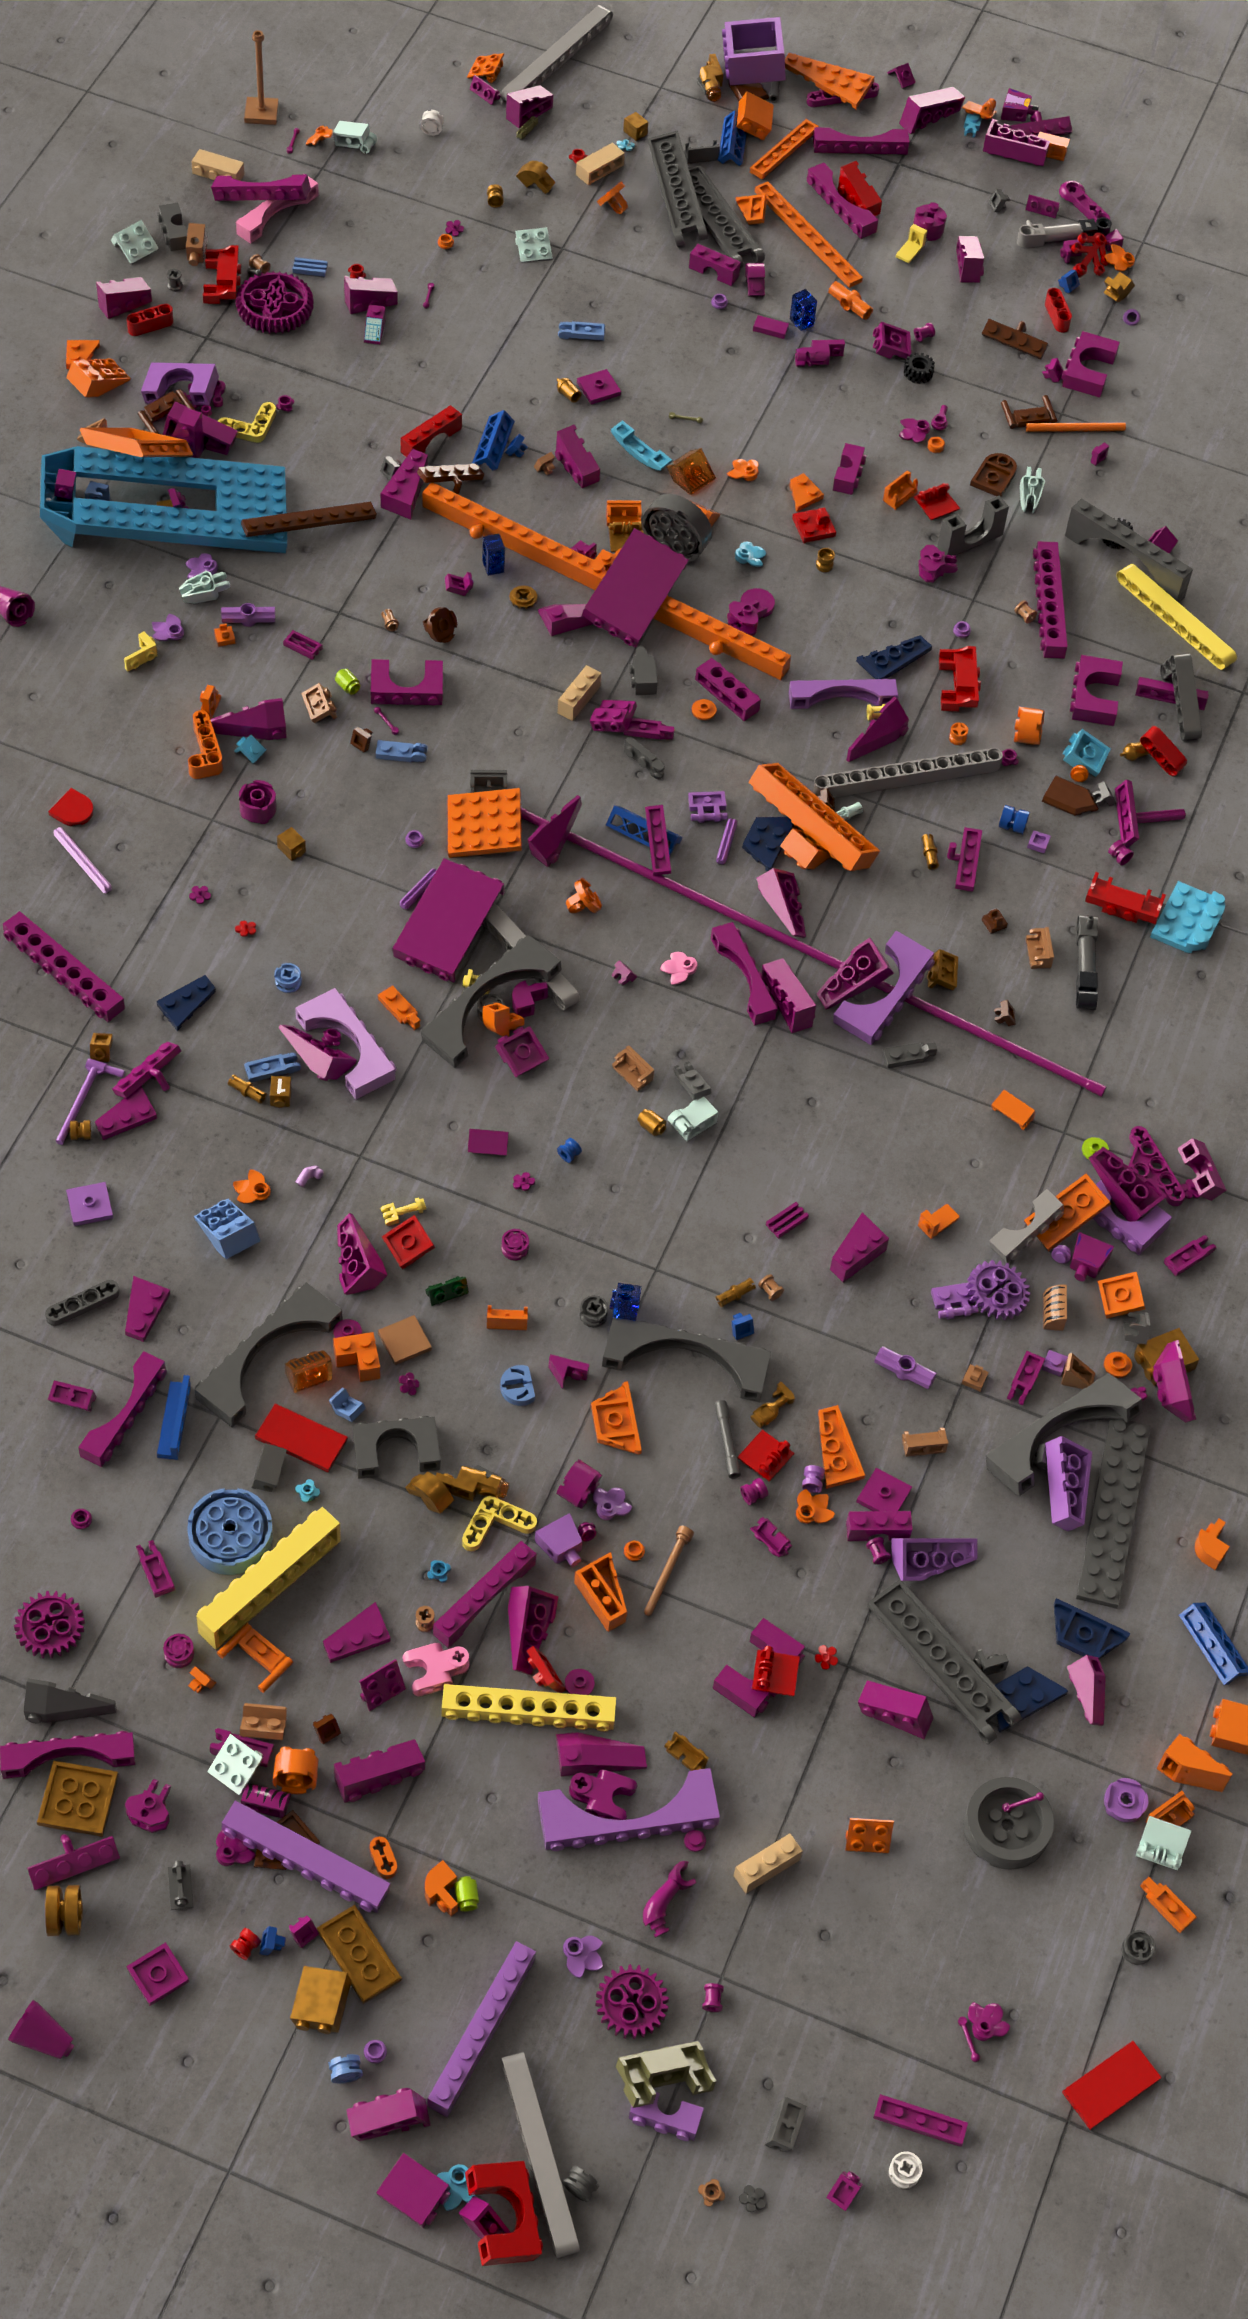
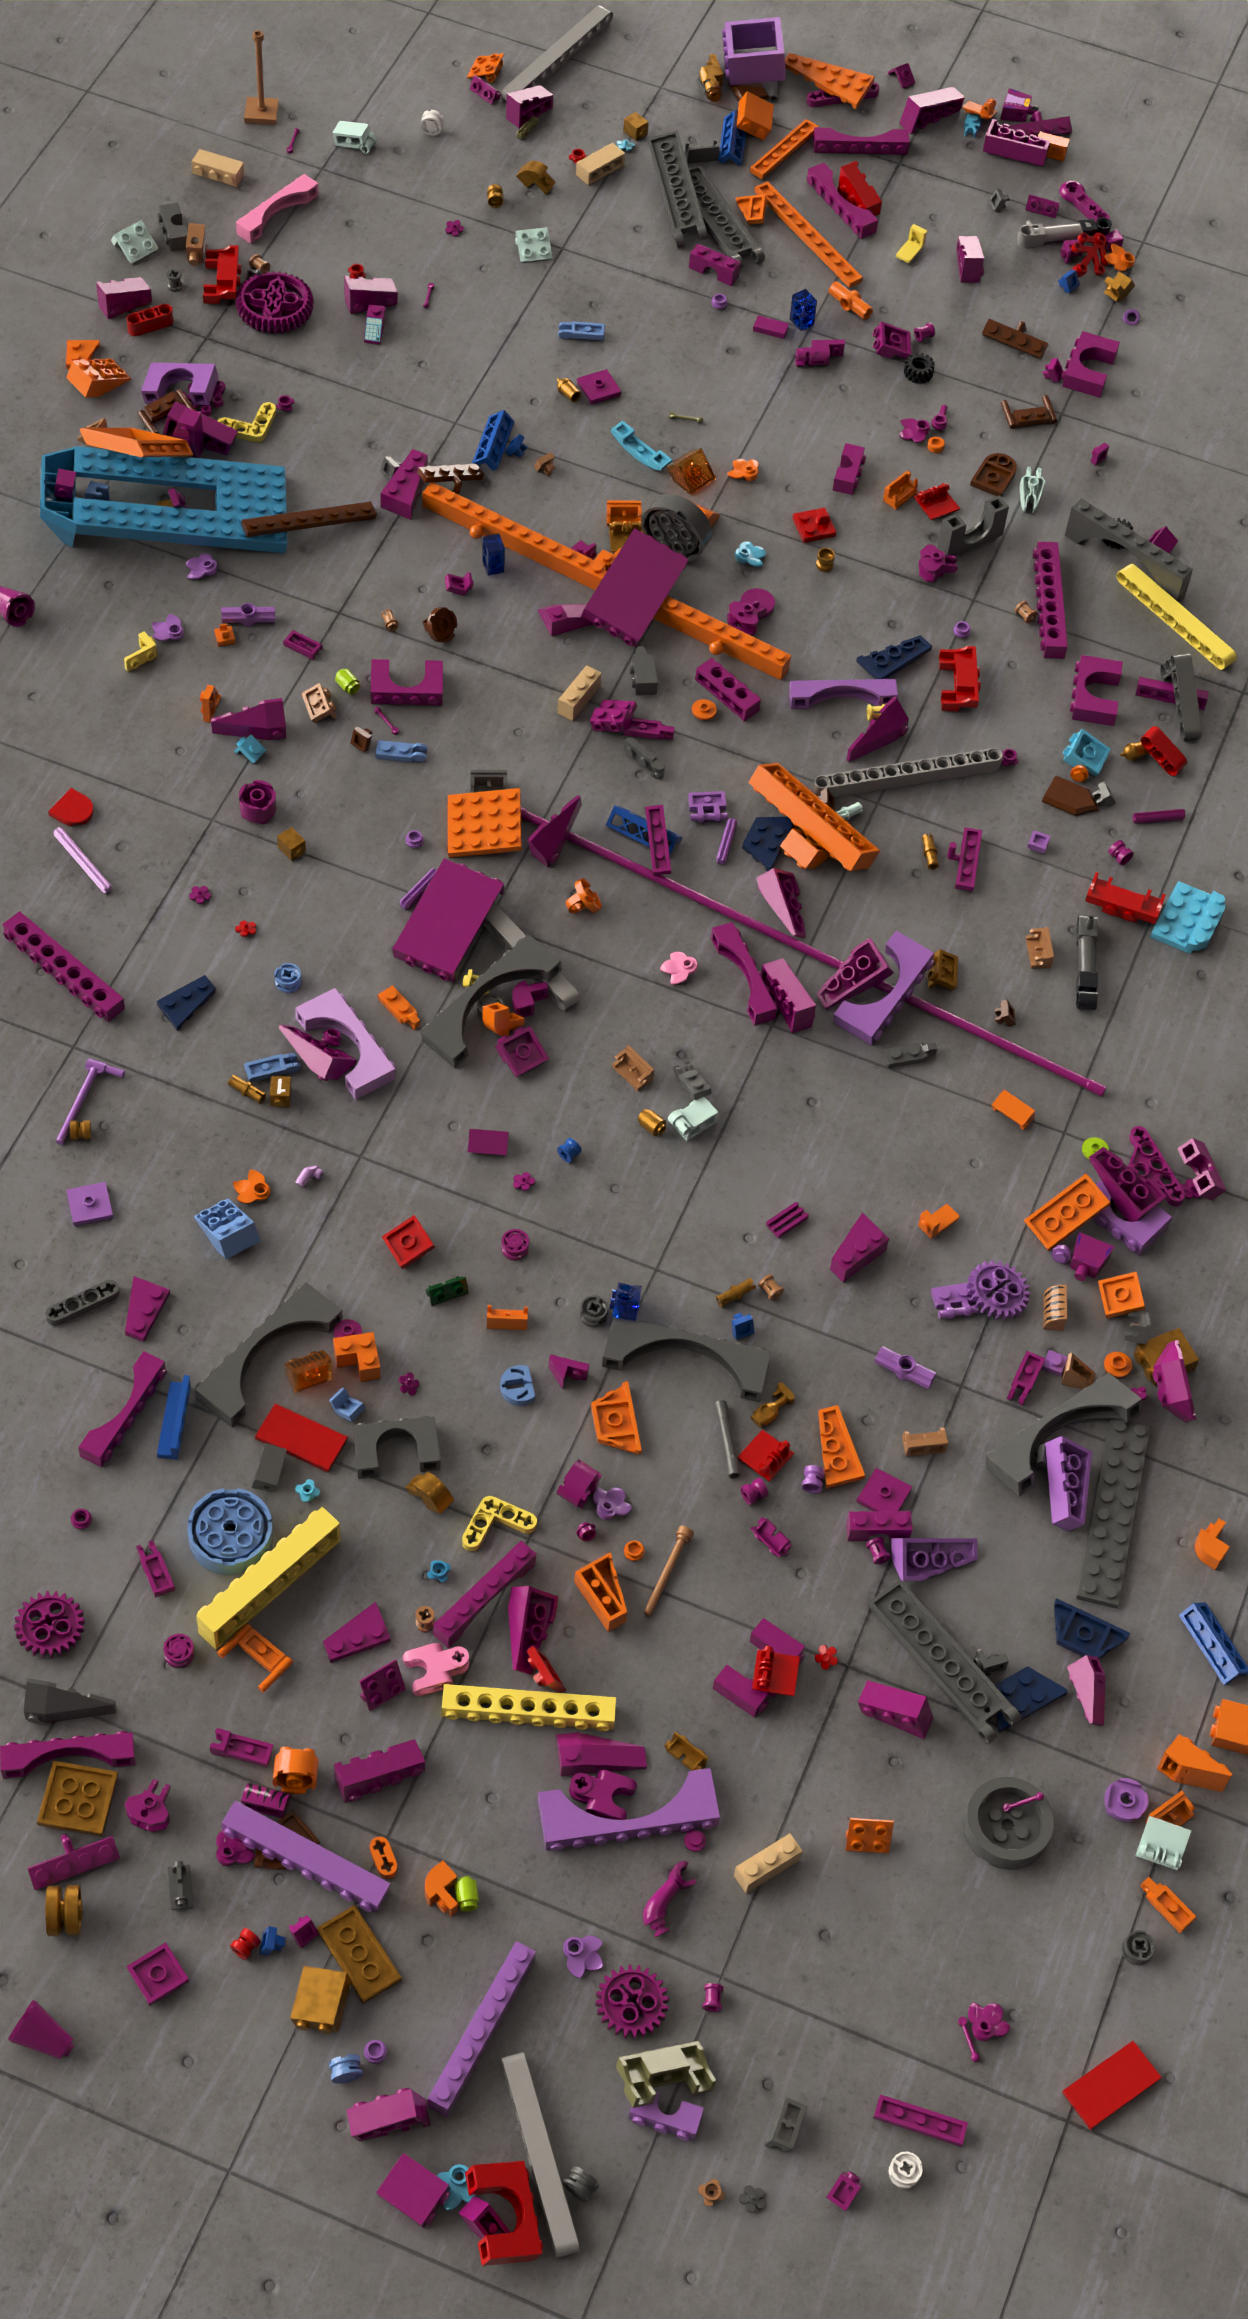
magenta hinge [48,1380,97,1412] -> none
pearl gold bracket [90,1033,113,1062] -> none
magenta wing [95,1086,157,1140] -> none
magenta plate [112,1042,181,1098] -> none
light aqua hinge [179,571,230,604] -> none
orange beam [188,710,223,779] -> none
orange tile [188,1666,217,1693] -> none
light aqua hinge [207,1734,263,1795] -> none
magenta arch [211,174,311,201] -> none
medium nougat bracket [240,1703,287,1740] -> none
medium blue tile [292,257,328,277] -> none
orange plate [306,126,333,145] -> none
reddish brown tile [313,1714,341,1744] -> none
magenta wedge [337,1213,388,1295] -> none
medium nougat tile [378,1315,432,1365] -> none
light yellow hinge [381,1198,426,1226] -> none
red arch [401,405,462,457] -> none
pearl gold plate [436,1465,510,1502] -> none
orange plate [438,234,454,249] -> none
pearl gold gear [509,586,537,609] -> none
medium lavender torso [535,1513,582,1567] -> none
magenta wedge [555,424,600,488] -> none
magenta piece [565,1669,595,1695] -> none
orange tile [597,181,628,214] -> none
magenta tile [612,960,637,985] -> none
magenta brick [745,263,765,296] -> none
orange wing [790,473,824,512] -> none
orange plate [796,1489,835,1524] -> none
magenta brick [913,202,947,241] -> none
orange wheel [949,722,968,745] -> none
medium nougat tile [962,1364,989,1392] -> none
reddish brown tile [982,908,1008,934] -> none
light grey arch [989,1189,1064,1263] -> none
blue wheel [999,805,1030,834] -> none
orange brick [1014,707,1045,745] -> none
orange piece [1026,423,1126,432] -> none
red beam [1045,288,1072,333] -> none
magenta plate [1115,779,1139,848] -> none
magenta hinge [1163,1235,1216,1276] -> none

